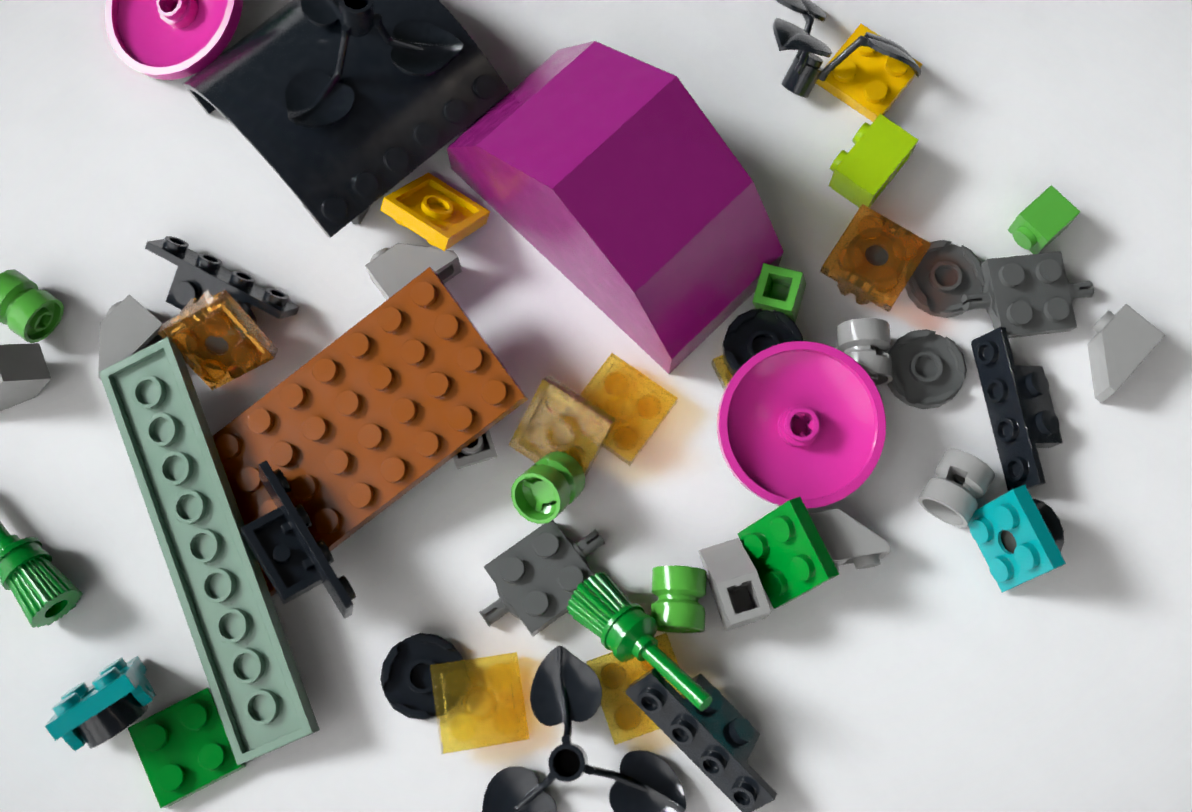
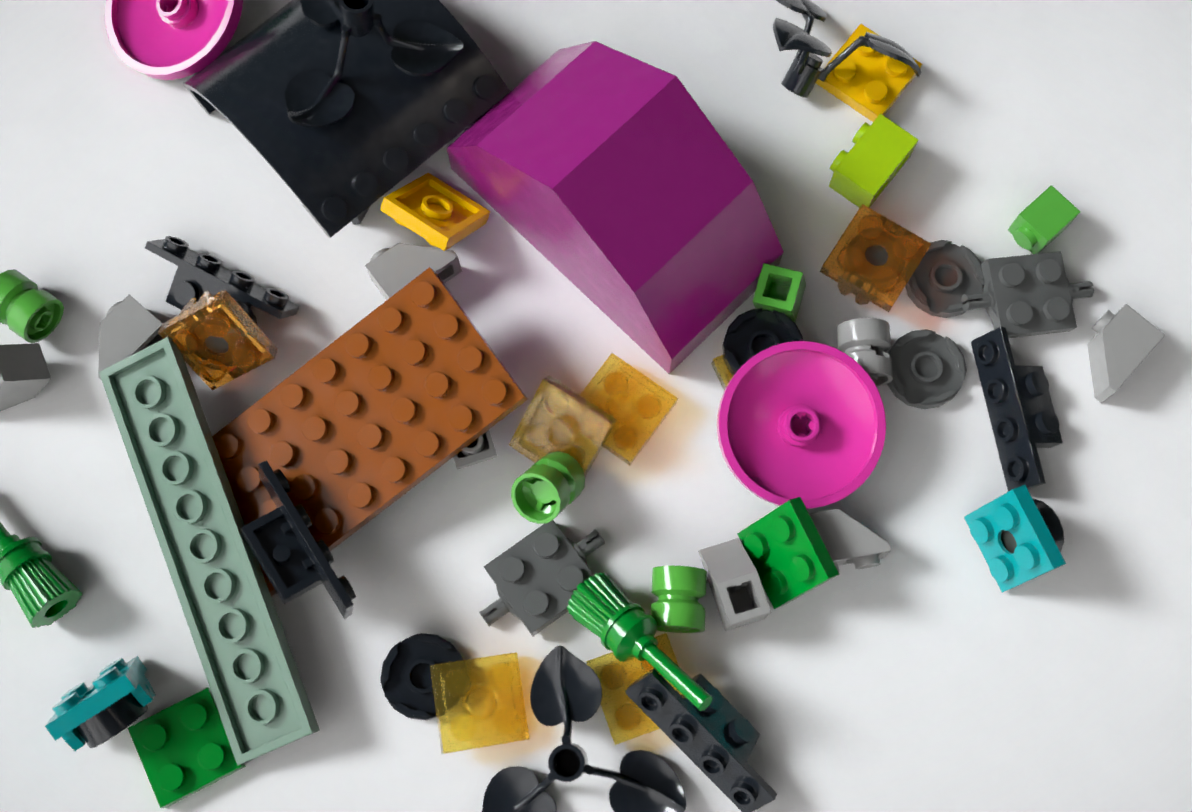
light grey wheel [918,449,995,527] -> none

